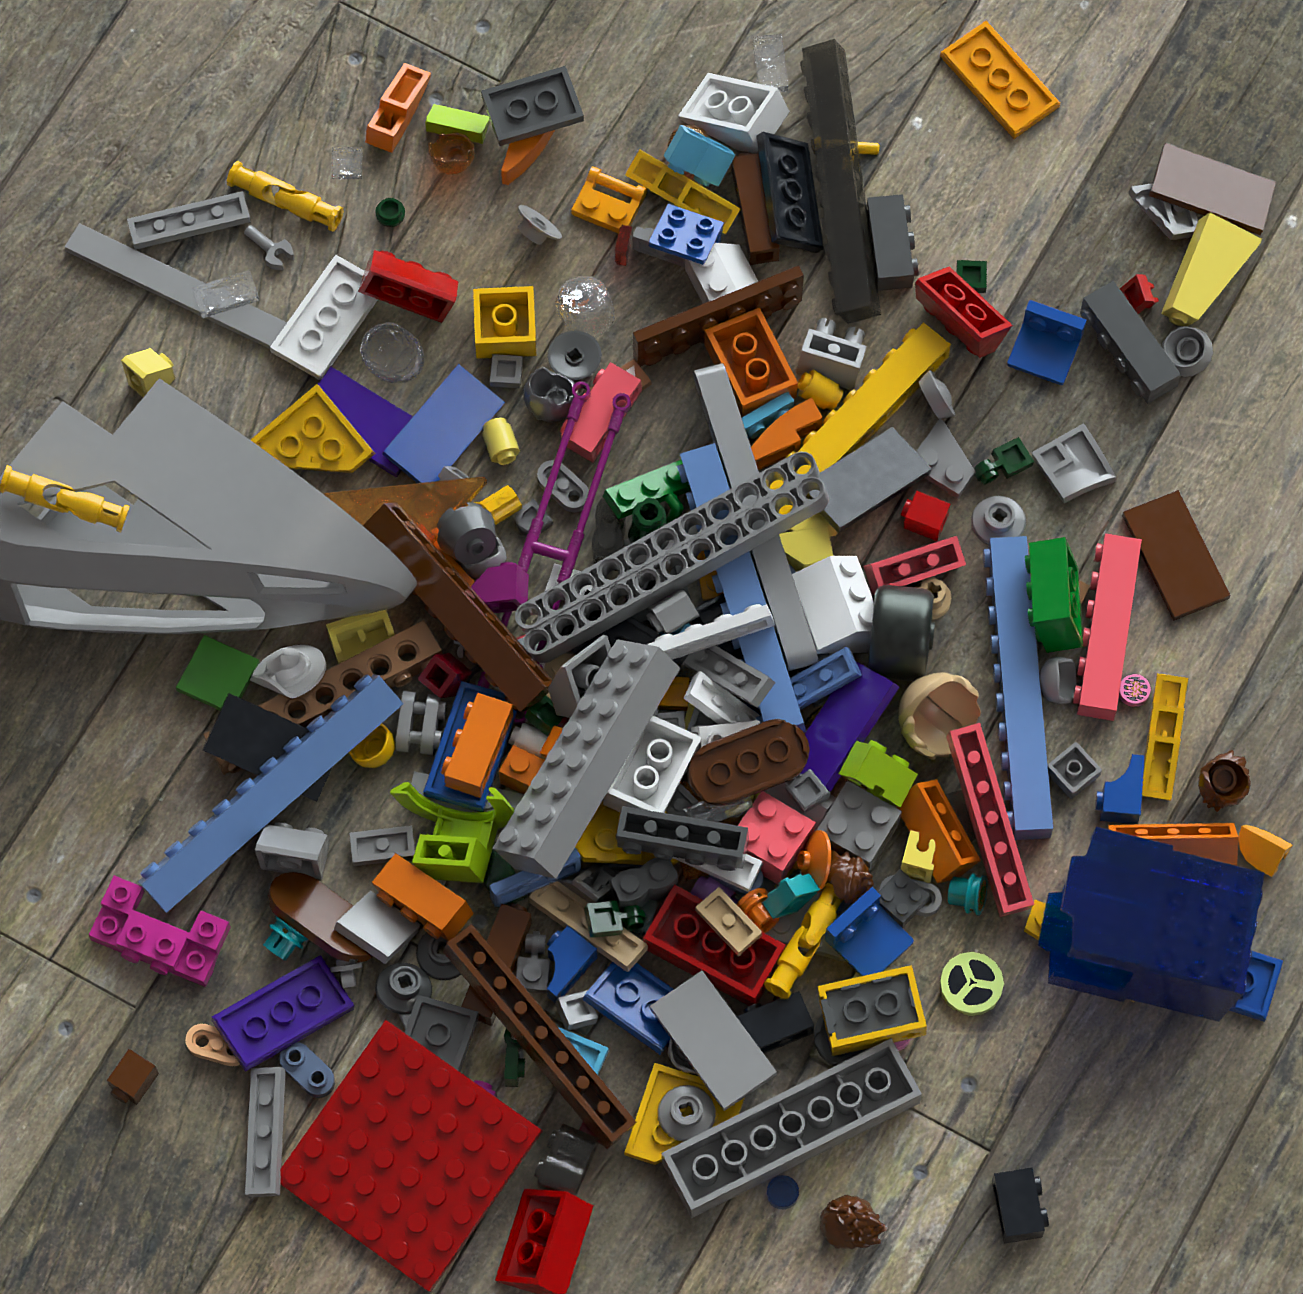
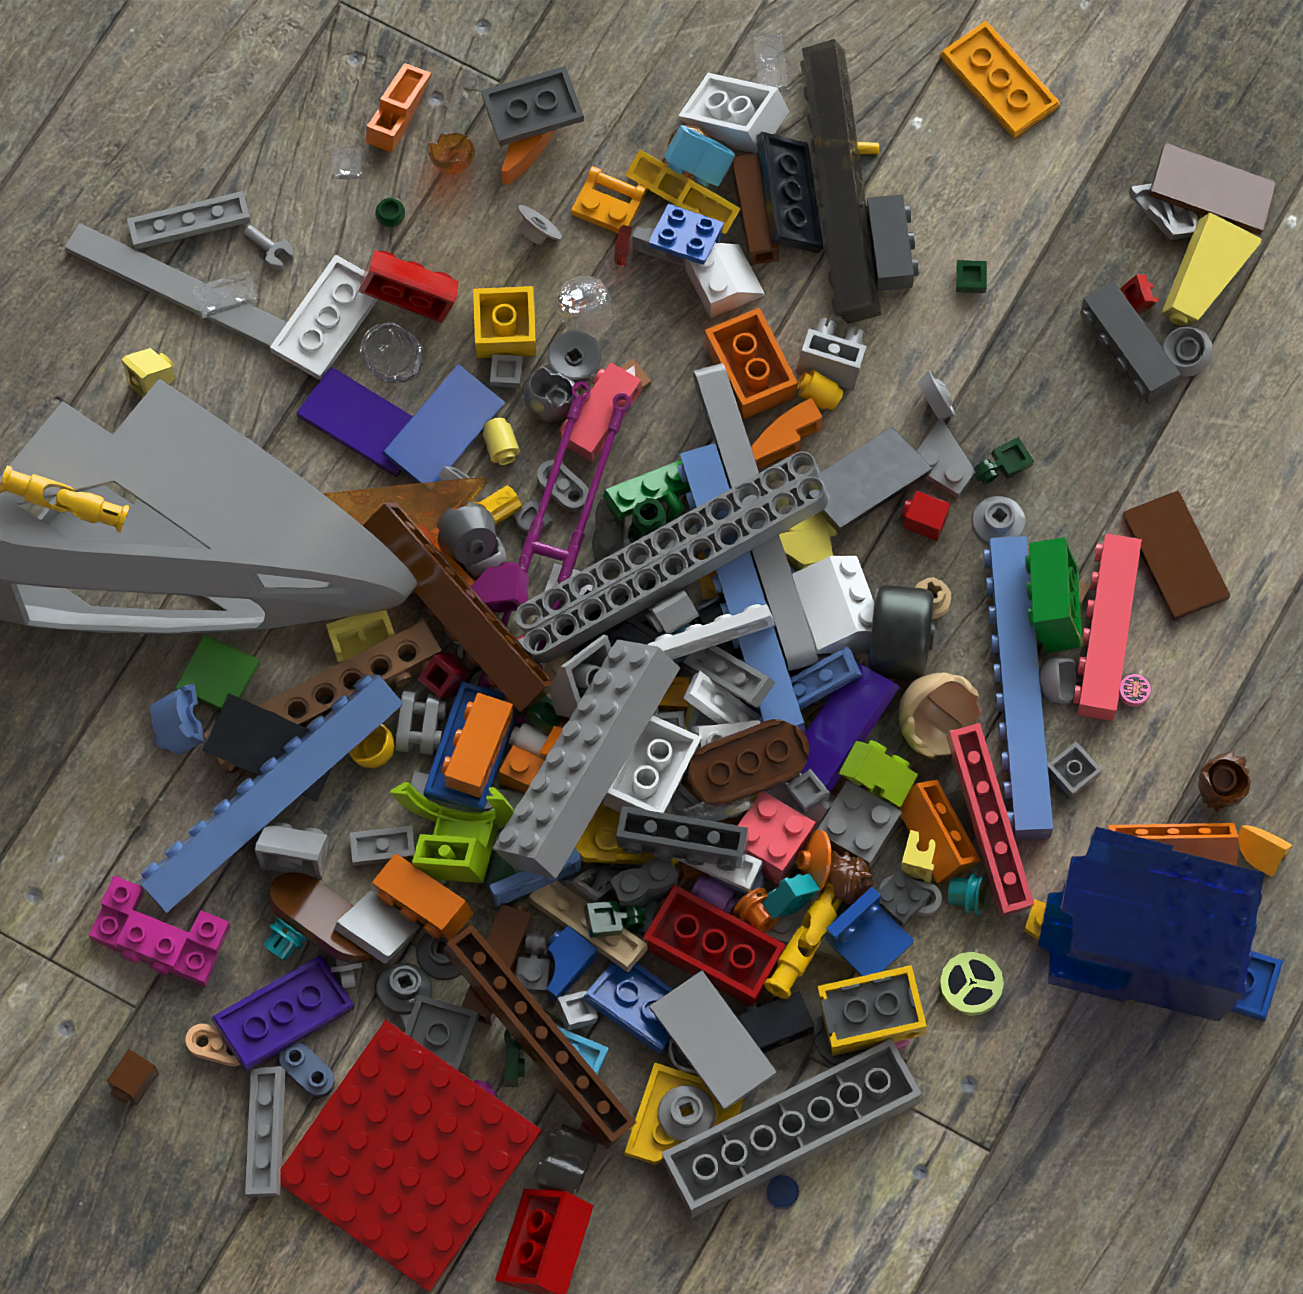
yellow piece [227,161,344,232] -> none
white hat [250,645,326,698] -> none
yellow plate [251,384,376,473] -> none
lime slope [425,104,490,144] -> none
reddish brown plate [633,265,804,367] -> none
tan plate [695,887,762,956] -> none
medium azure plate [742,392,794,439] -> none
yellow brick [770,322,951,514] -> none
reddish brown hair [820,1195,887,1249] -> none
coral brick [863,536,966,595] -> none
red slope [915,266,1013,358] -> none
black brick [992,1167,1049,1244] -> none
blue bracket [1007,300,1086,385] -> none
light grey plate [1032,423,1116,504] -> none
blue arch [1095,754,1144,824] -> none
yellow slope [1142,673,1188,801] -> none
none -> medium blue cylinder [150,684,204,755]

